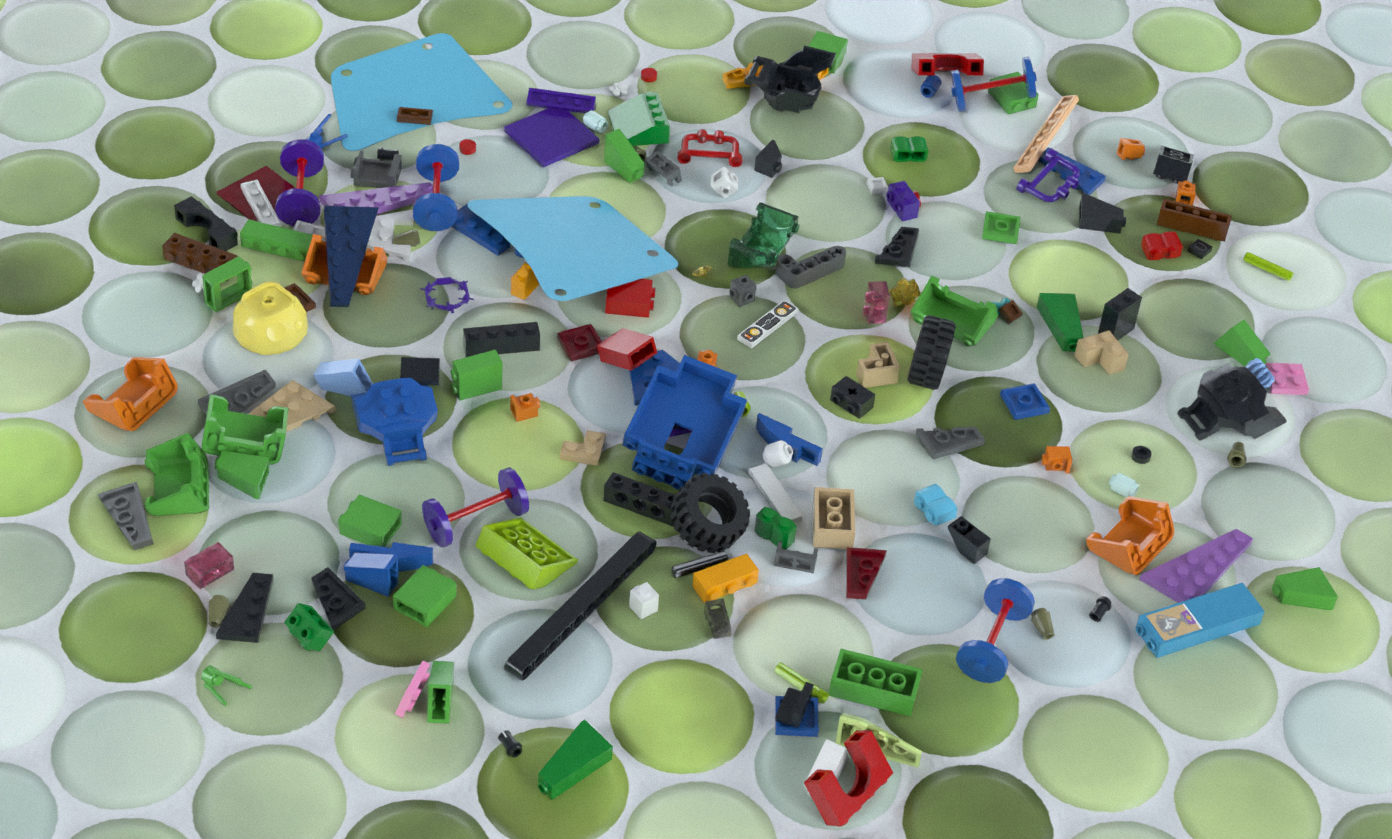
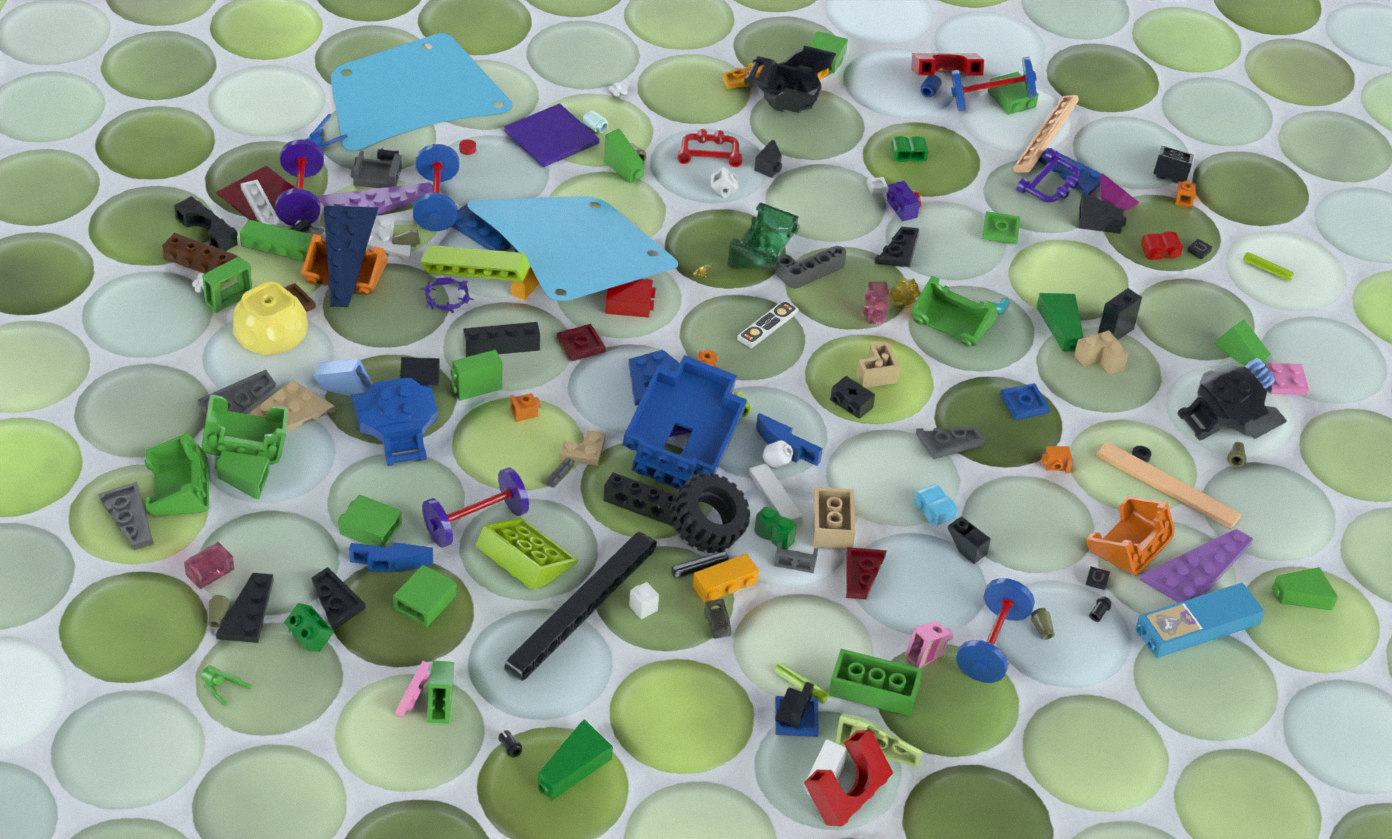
orange windscreen [82,357,178,431] -> none
blue slope [344,553,399,597] -> none
reddish brown tile [397,107,433,125] -> none
dark purple fence [526,88,597,113] -> none
red brick [596,328,657,371] -> none
slope [608,92,670,146] -> none
red tile [641,68,657,82] -> none
dark grey hinge [644,150,682,187] -> none
dark grey brick [729,275,757,307] -> none
black tyre [907,315,956,390] -> none
reddish brown tile [998,300,1023,325] -> none
light aqua brick [1109,473,1139,498] -> none
orange brick [1116,138,1145,160] -> none
reddish brown brick [1157,199,1232,242] -> none
none -> black pin [290,218,312,232]
none -> lime brick [420,245,530,282]
none -> dark grey axle [546,457,574,488]
none -> bright pink torso [905,621,953,668]
none -> black tile [1085,566,1110,590]
none -> light nougat tile [1096,442,1241,529]
none -> magenta slope [1100,173,1139,211]

